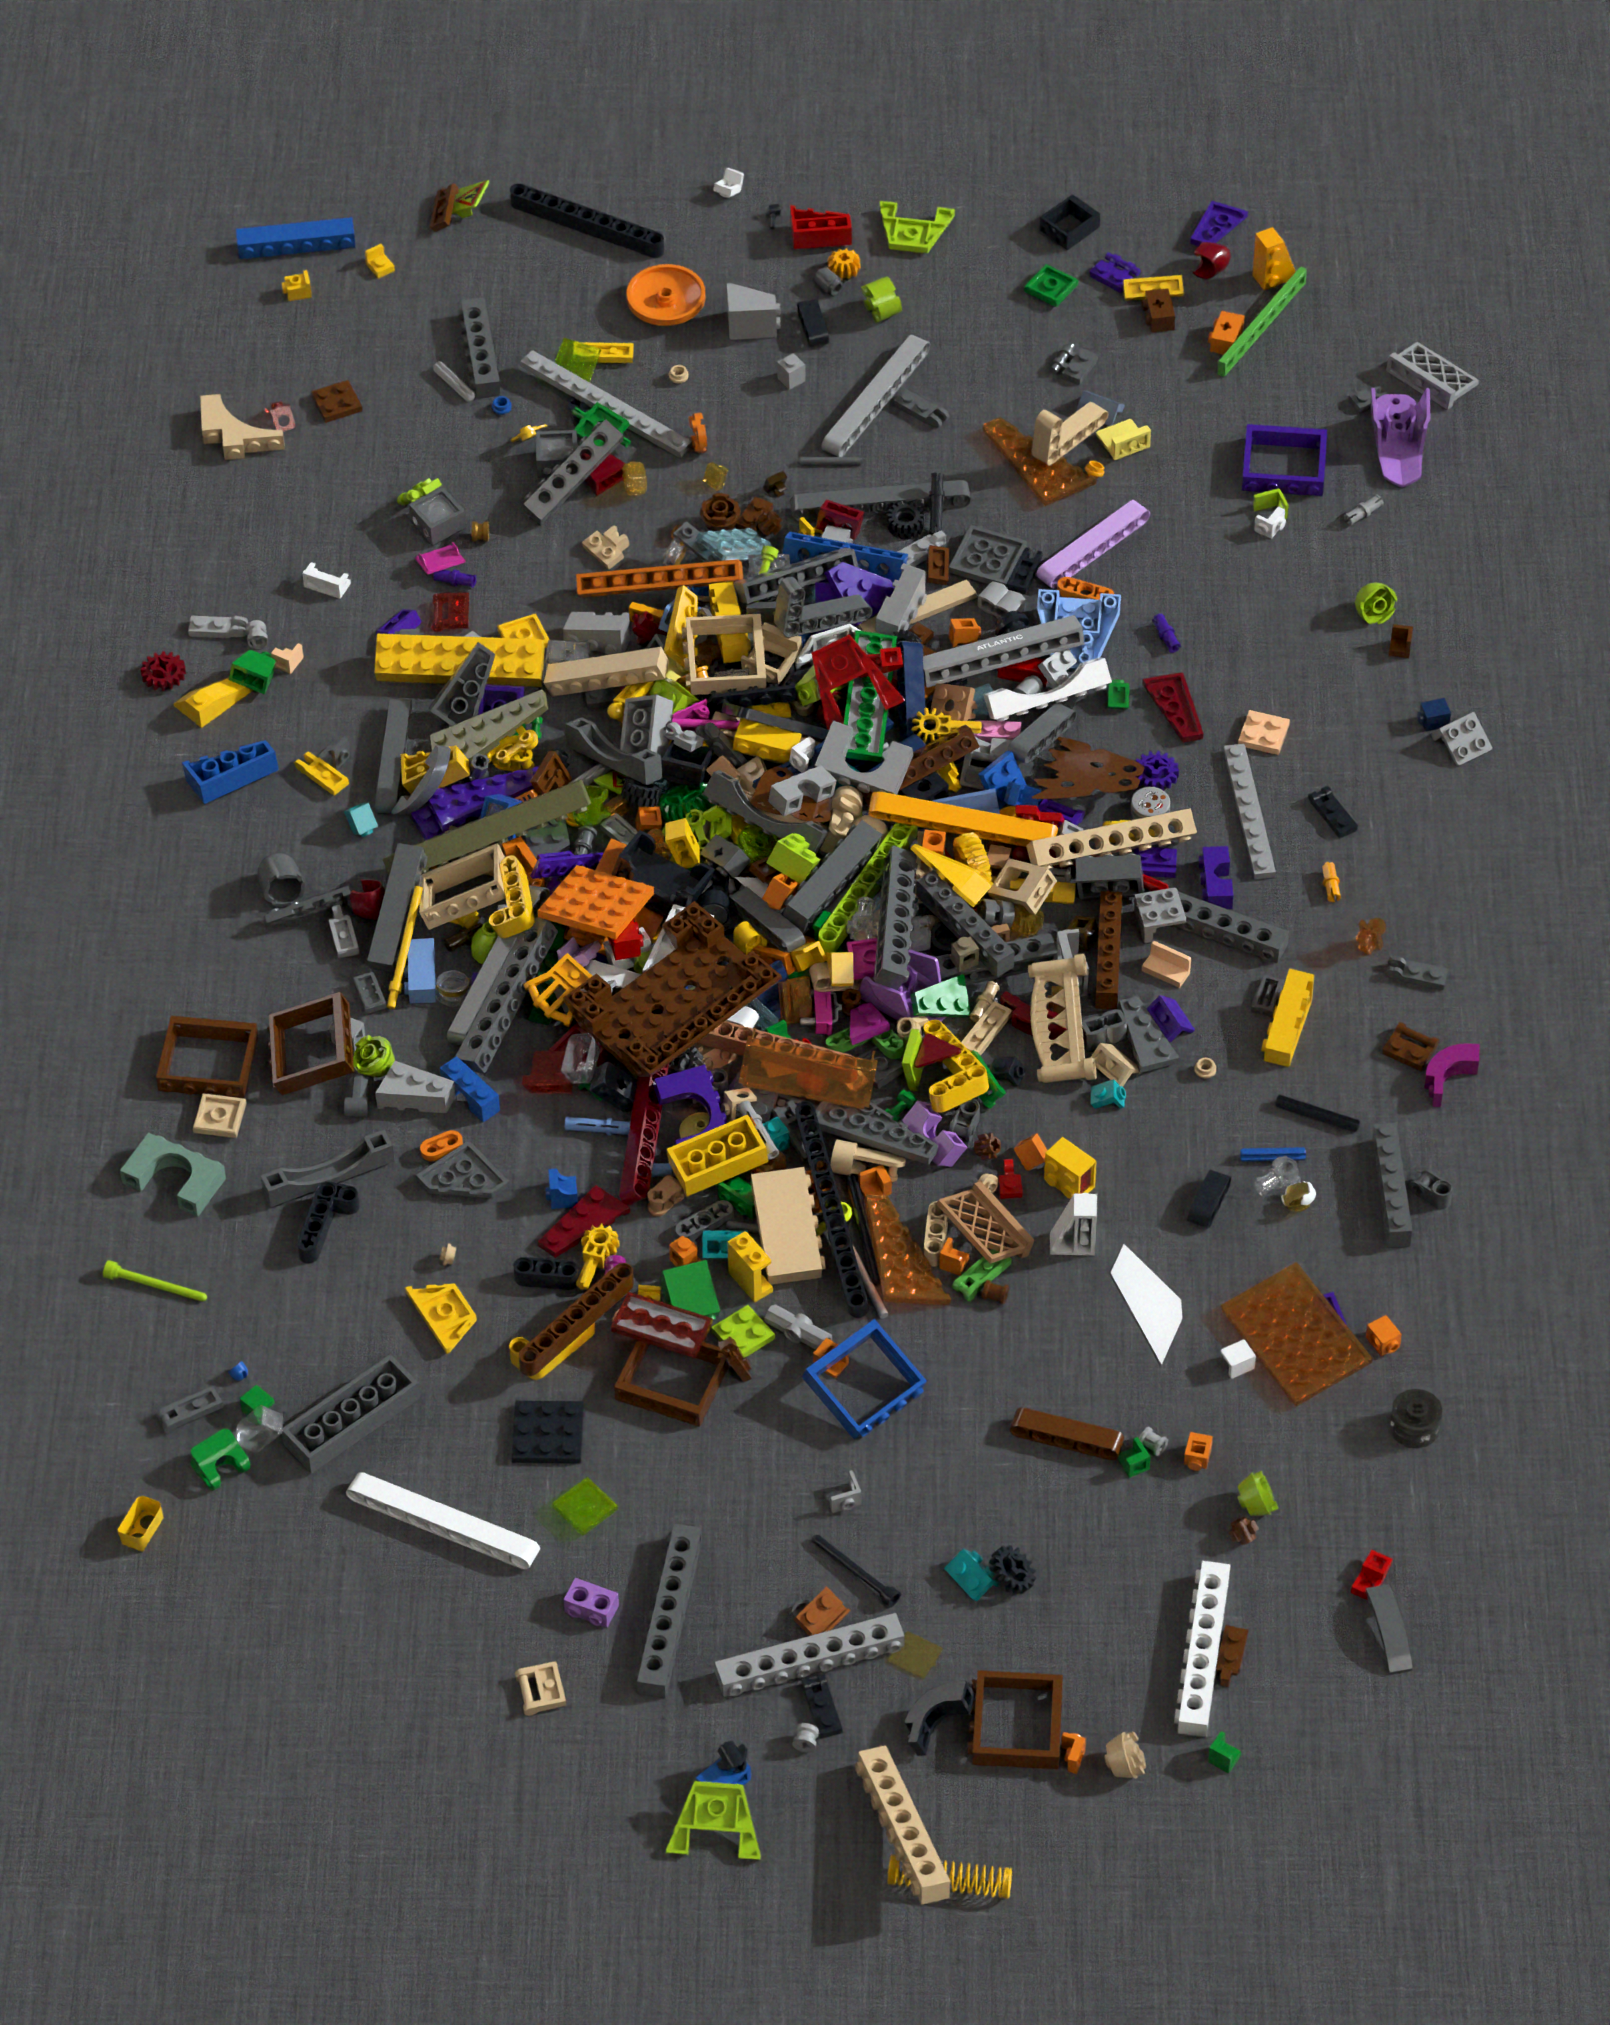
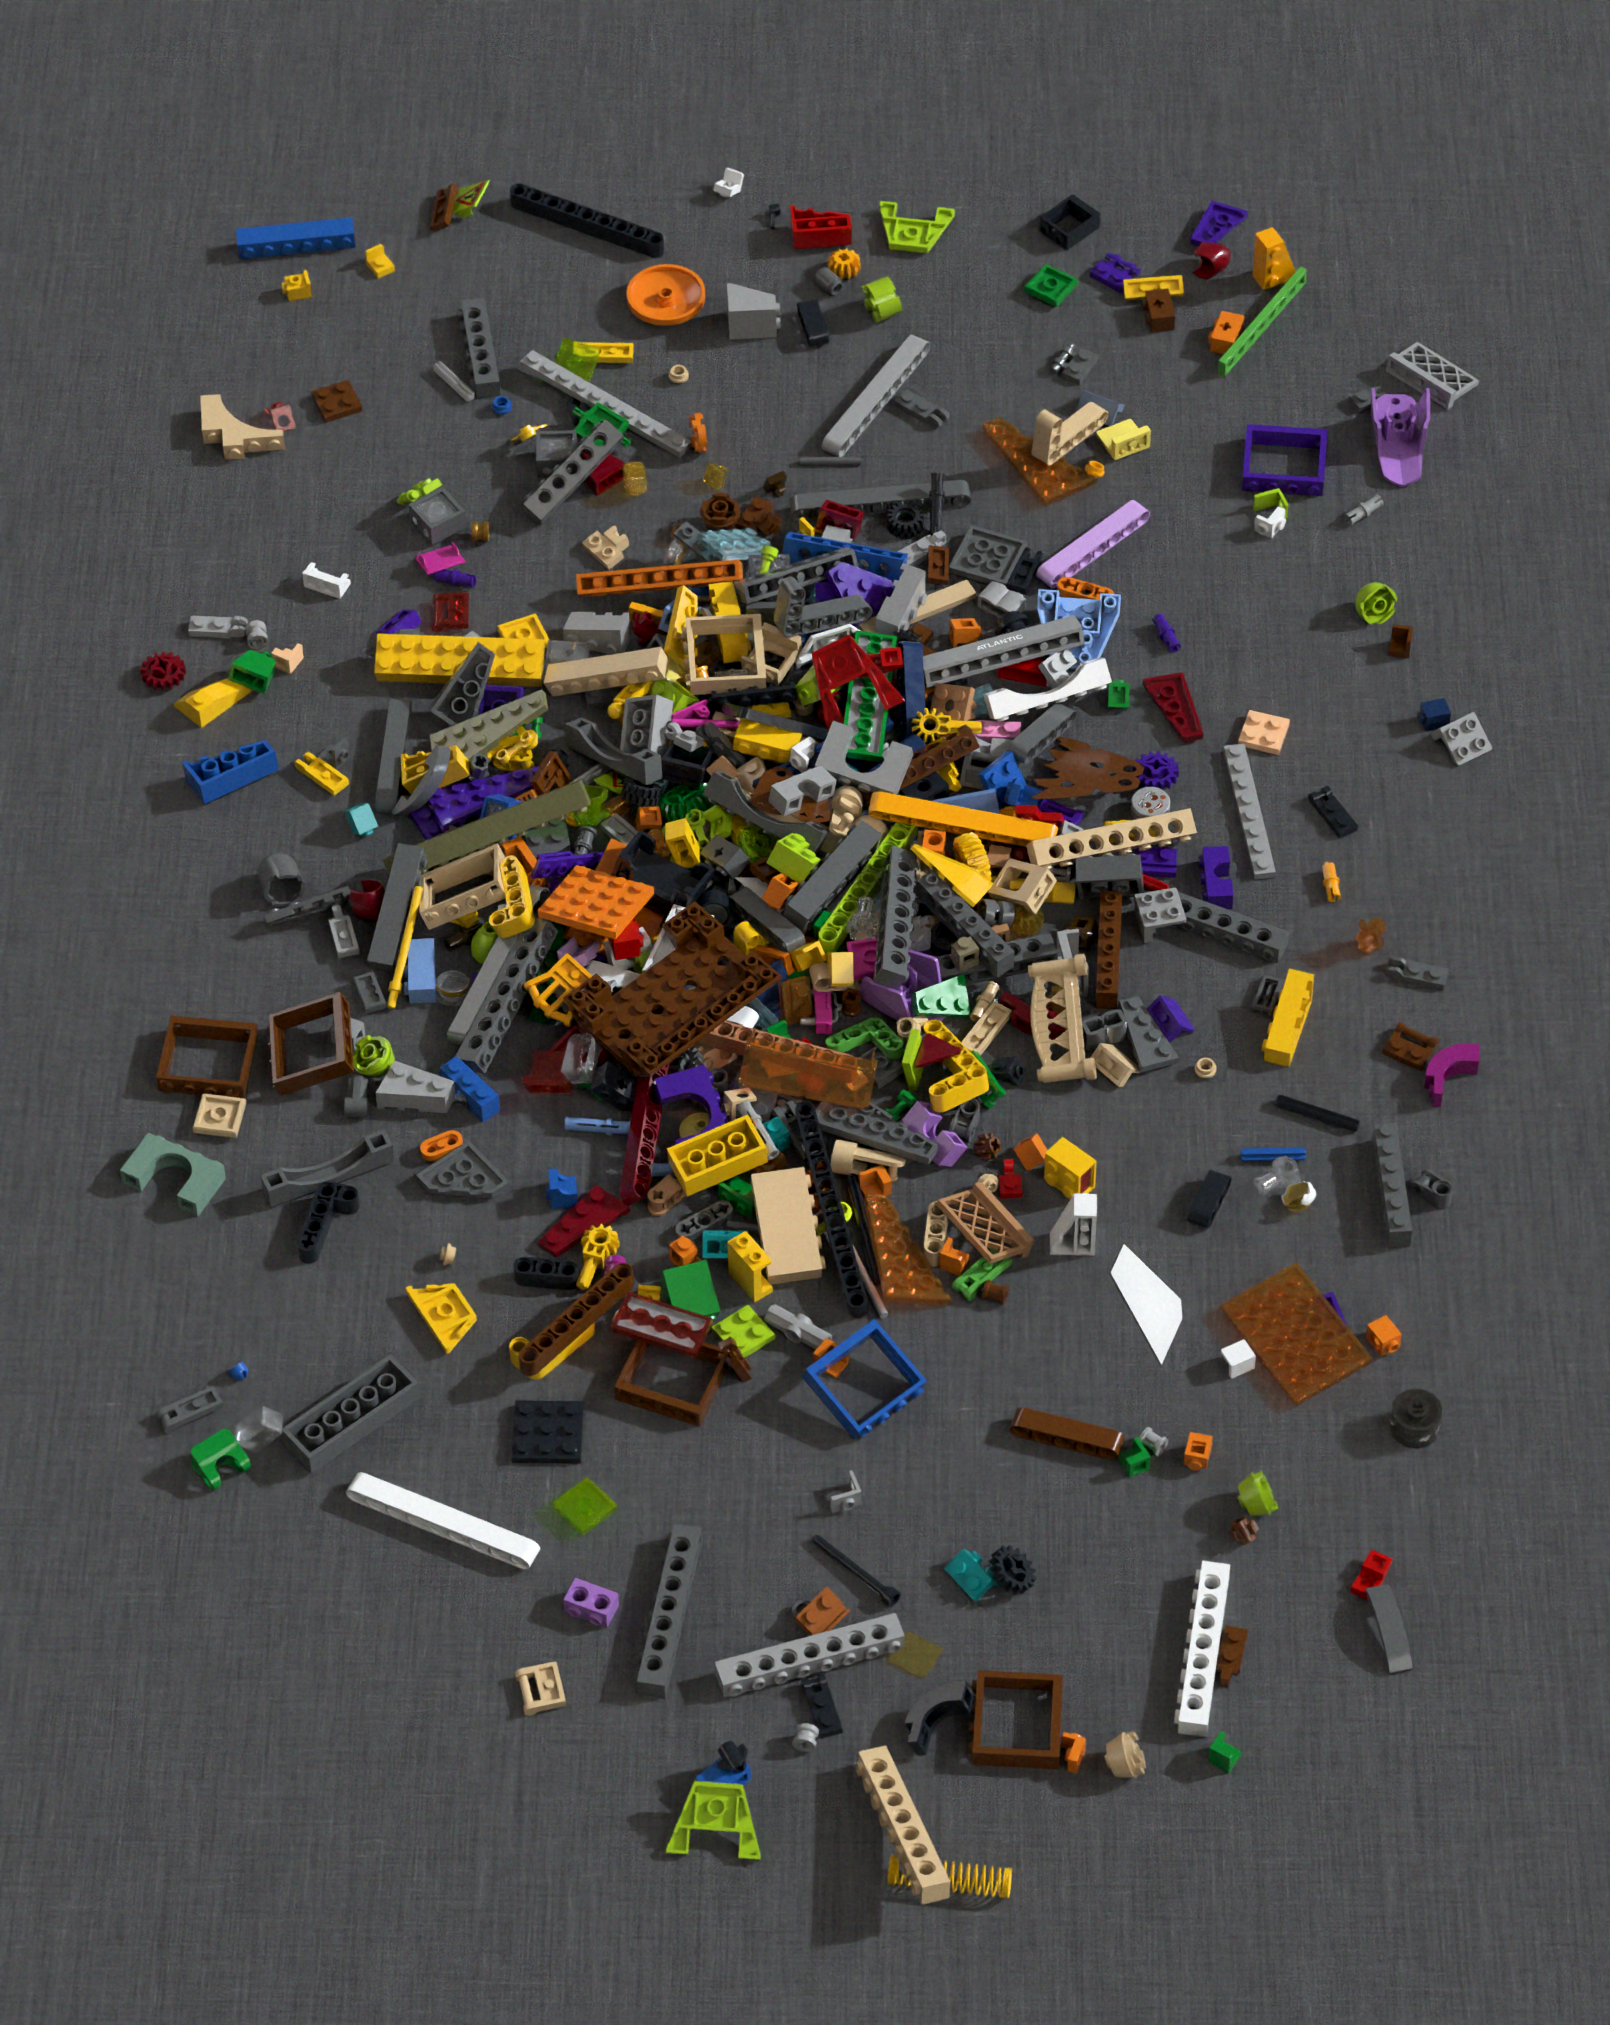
lime piece [103,1260,207,1302] -> none
yellow piece [118,1496,164,1552] -> none
green panel [240,1385,275,1426] -> none
light grey brick [777,353,805,390] -> none
magenta wing [850,1002,890,1045] -> none
light grey brick [1013,675,1043,694] -> none
teal bracket [1091,1079,1126,1109] -> none
light nougat panel [1142,941,1191,988] -> none

